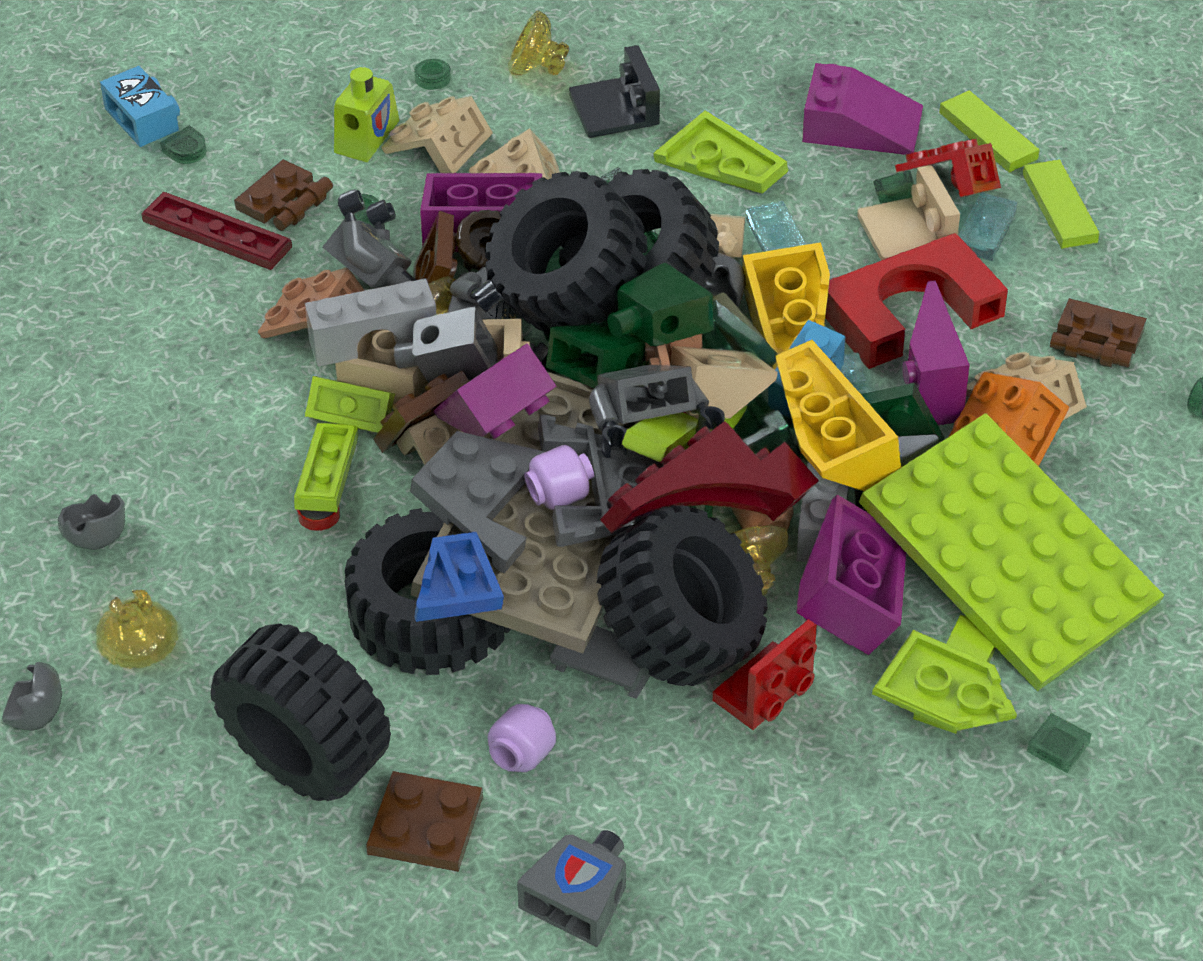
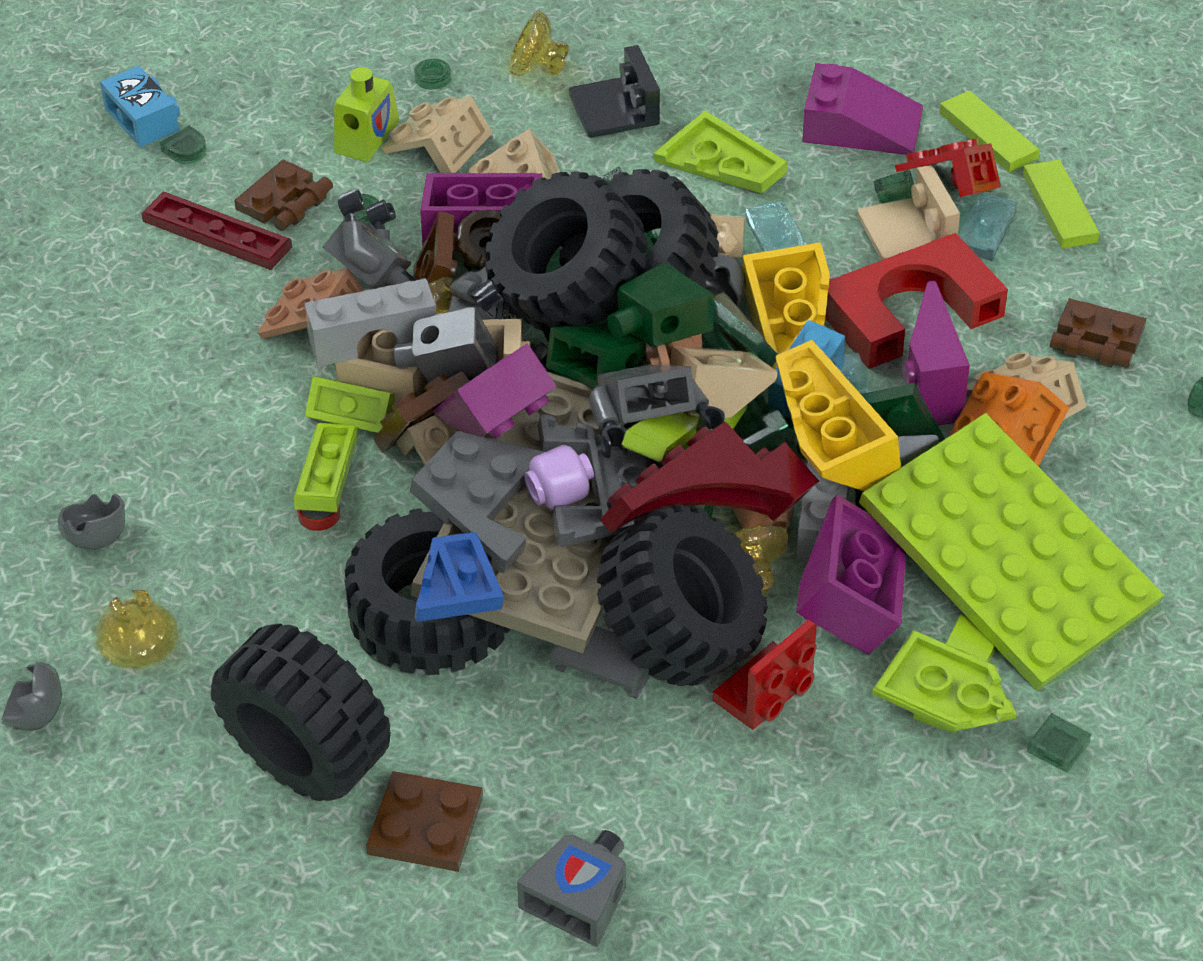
lavender head [488,704,556,772] -> none

